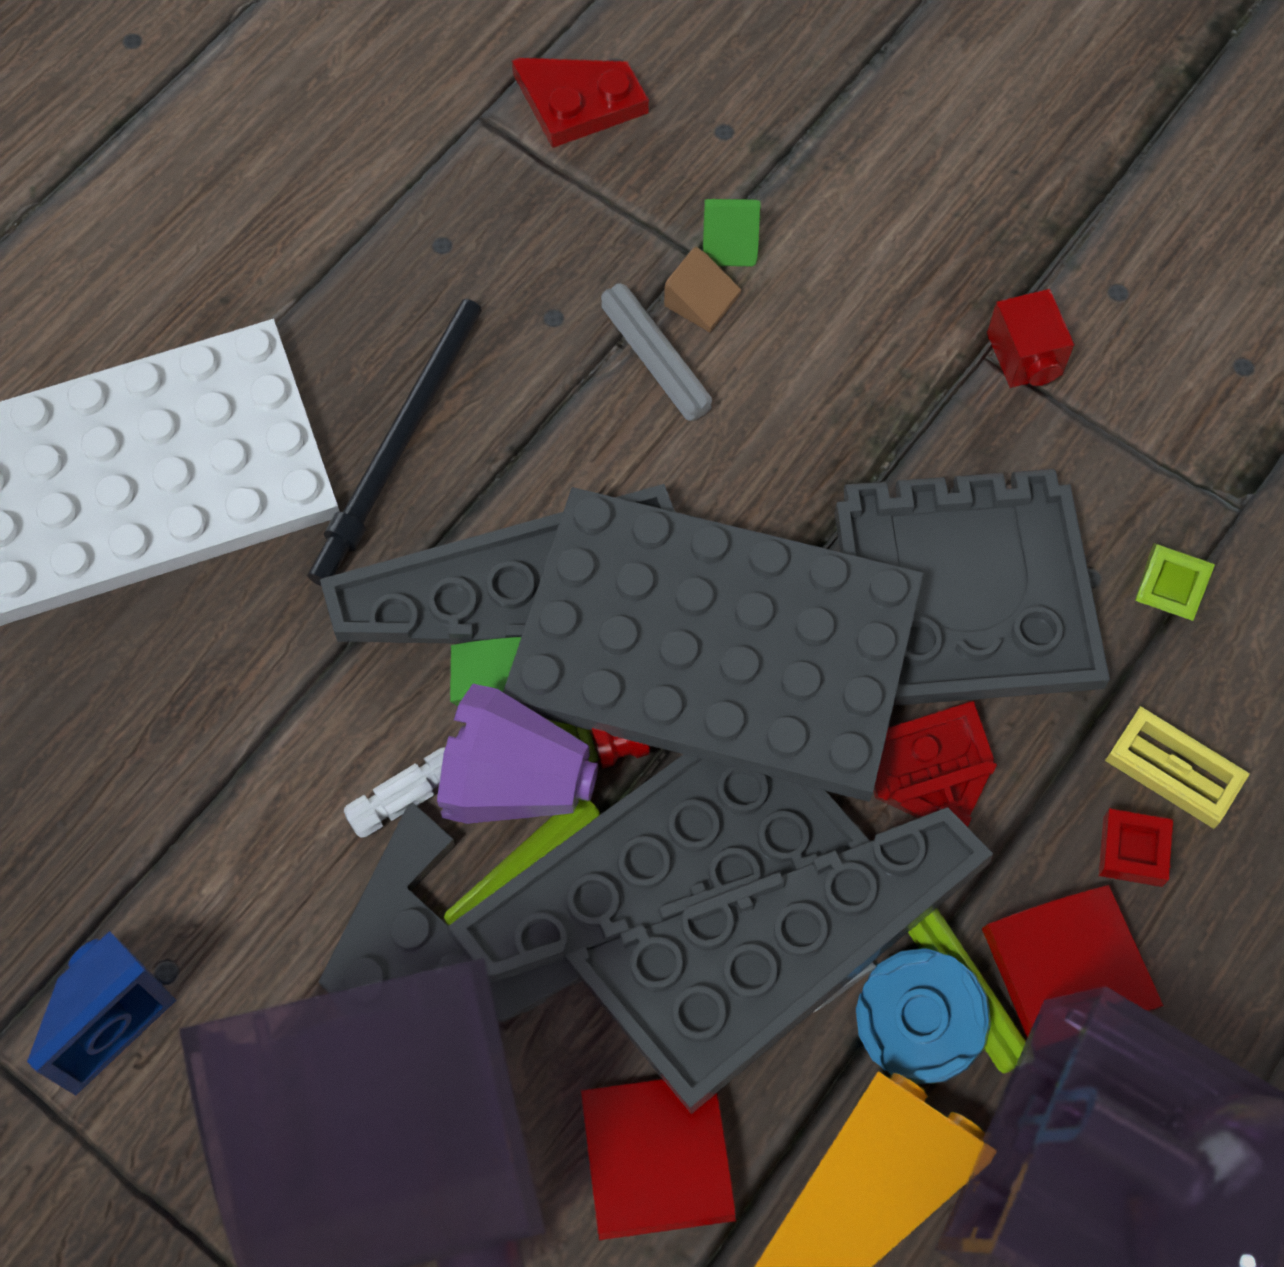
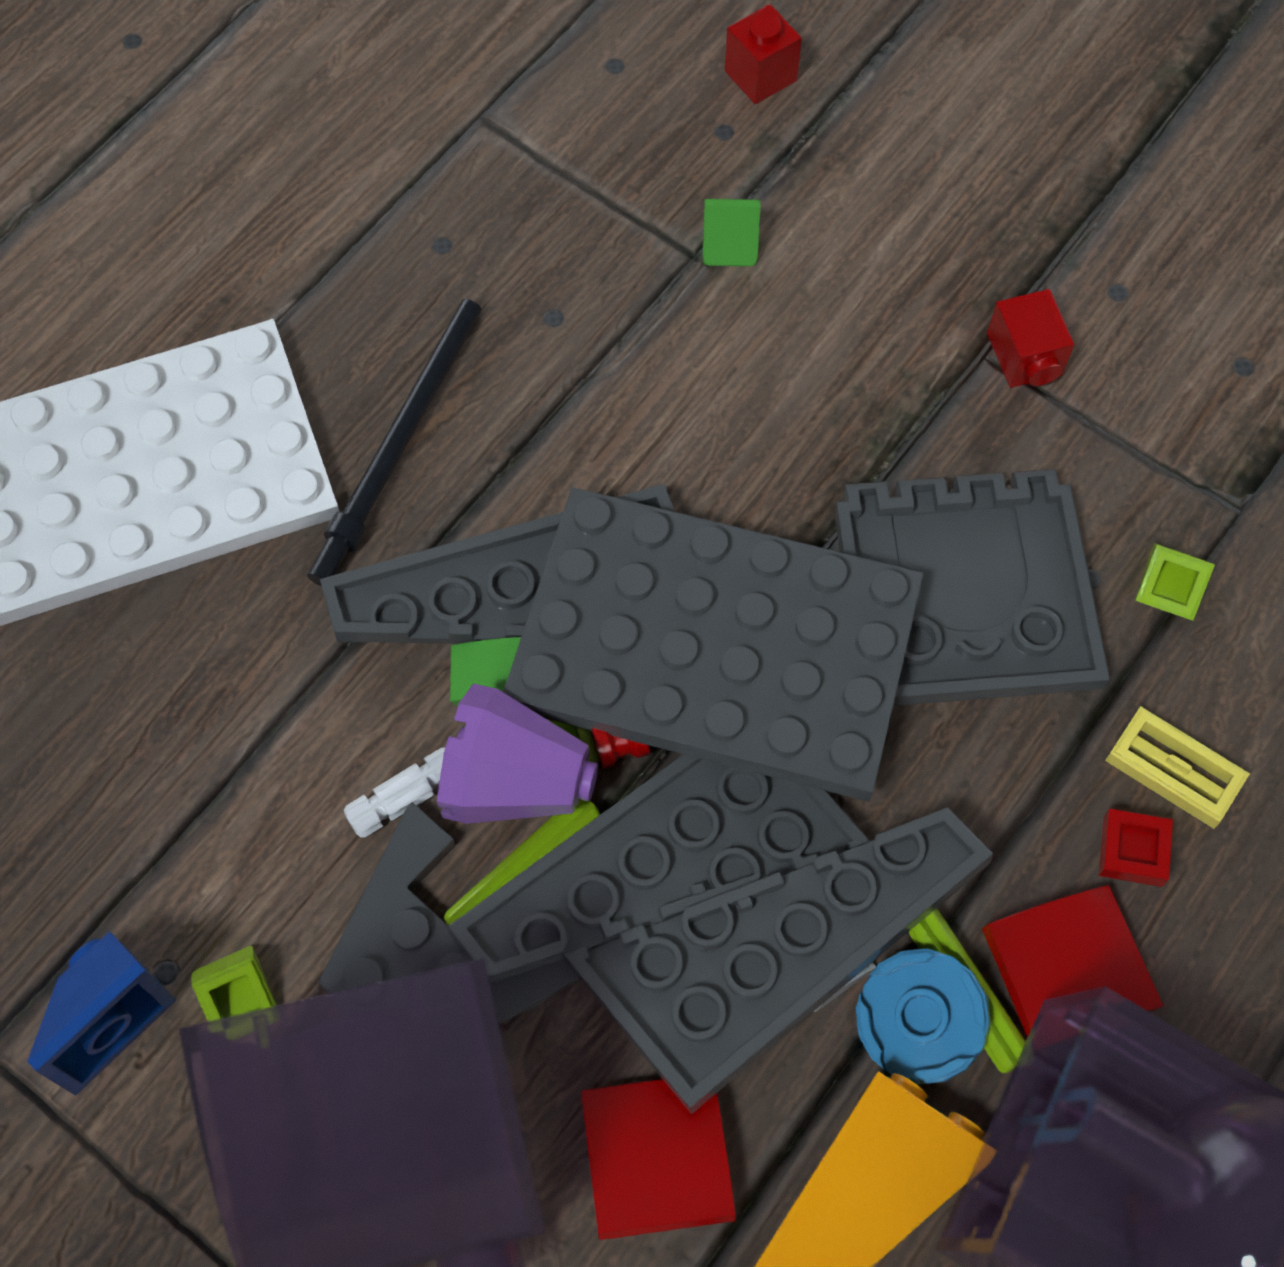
red wing [512,58,649,148] -> none
light grey axle [601,283,712,421] -> none
medium nougat slope [664,247,741,332] -> none
red slope [873,701,997,827] -> none
none -> lime slope [191,946,279,1042]
none -> red brick [724,4,802,105]

